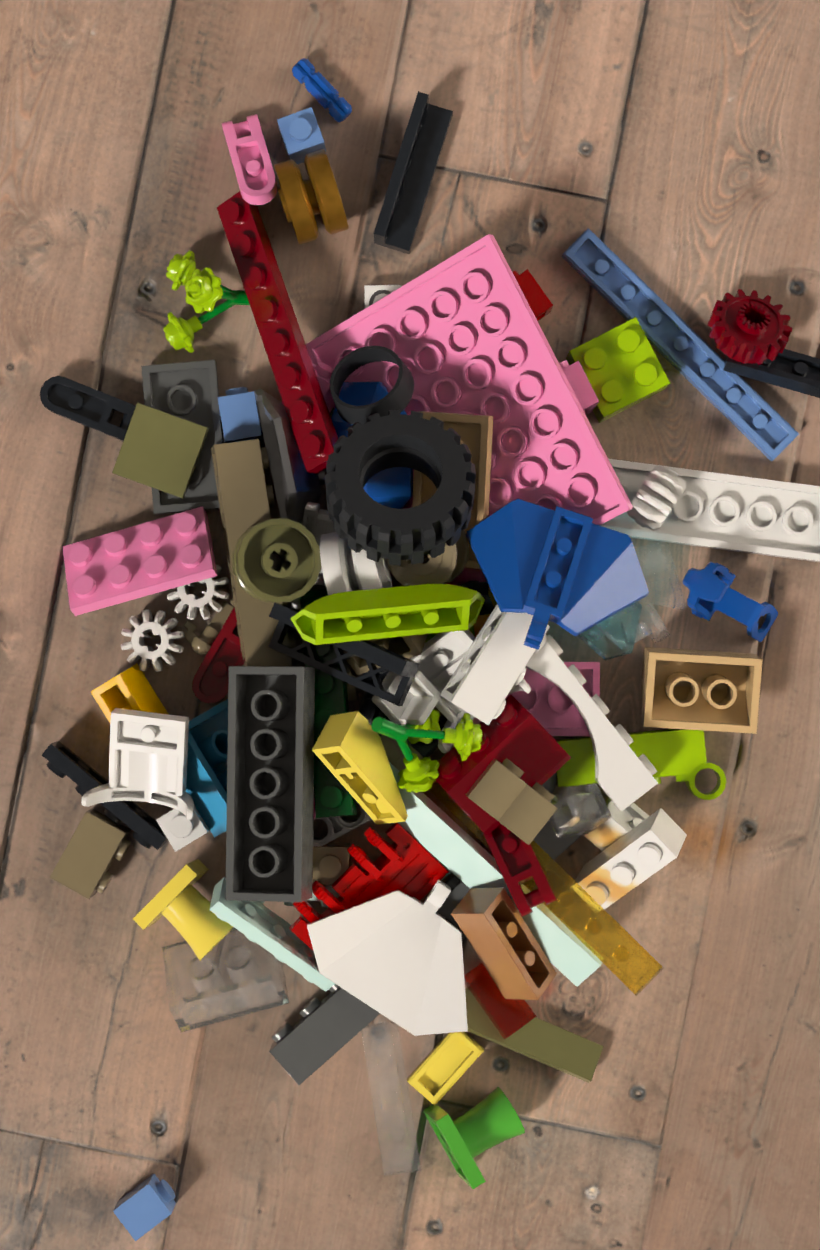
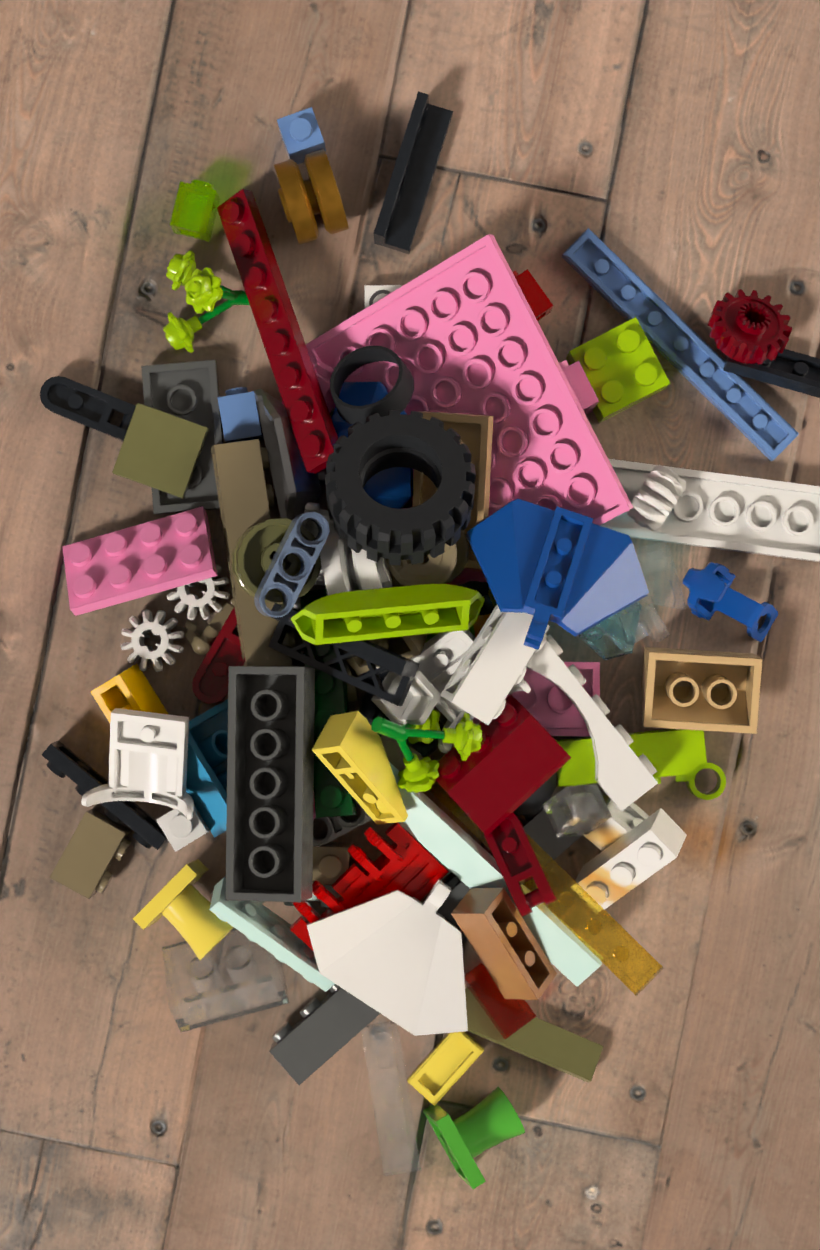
medium blue brick [113,1174,176,1241] -> none
bright pink plate [221,114,277,205] -> none
blue axle [292,58,352,123] -> none
dark tan brick [465,758,558,845] -> none
none -> clear neon green brick [170,179,220,242]
none -> sand blue beam [254,512,330,618]

